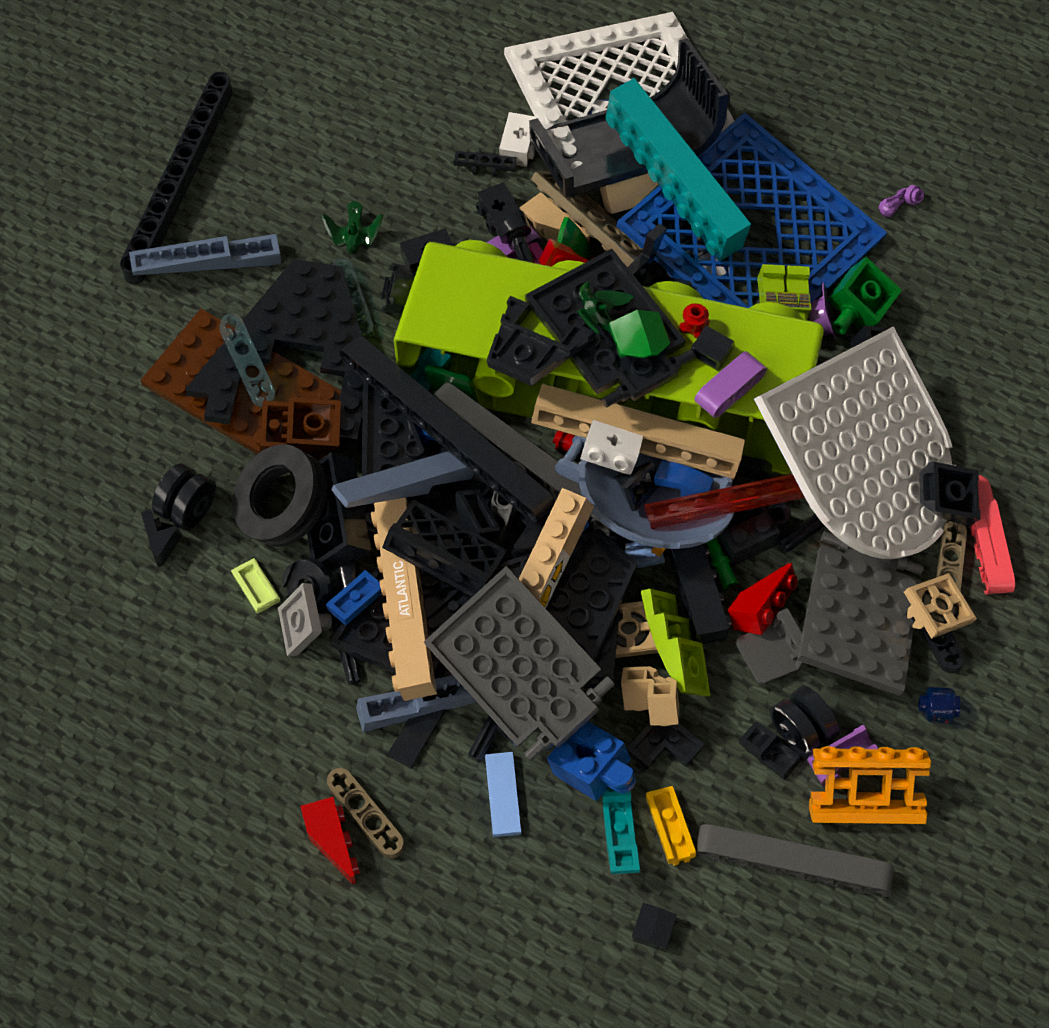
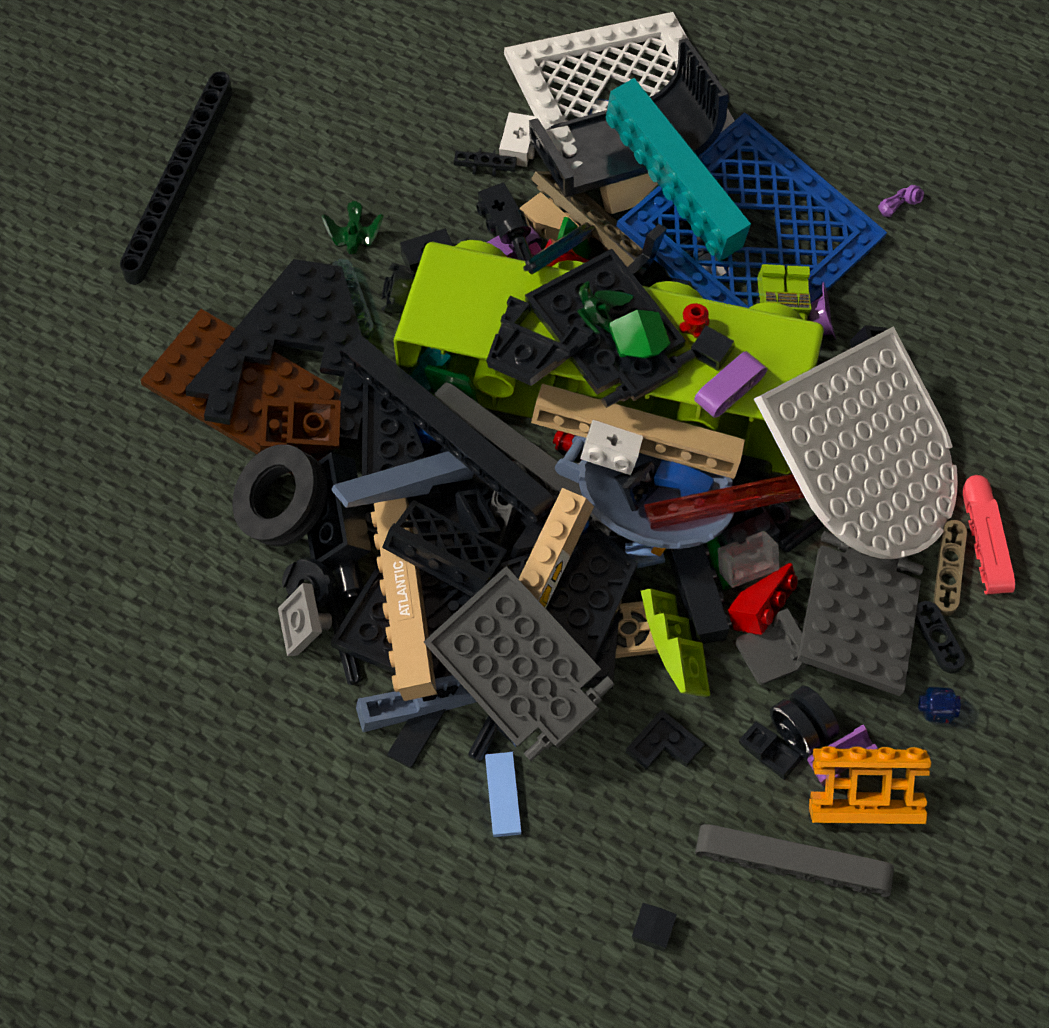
sand blue slope [129,234,281,275] -> none
black slope [141,509,182,567] -> none
black wheel [152,463,216,531] -> none
clear light blue beam [219,313,275,407] -> none
yellowish green tile [231,558,280,614] -> none
red slope [300,797,360,885] -> none
blue plate [326,570,382,625] -> none
dark tan beam [327,768,404,858] -> none
blue brick [546,721,636,801] -> none
teal slope [602,787,640,874] -> none
tan brick [621,666,680,726] -> none
yellow hinge [646,786,696,866] -> none
green brick [827,257,902,335] -> none
tan piece [904,573,977,639] -> none
black slope [919,461,981,526] -> none
none -> black axle [523,222,595,274]
none -> clear brick [718,531,779,588]

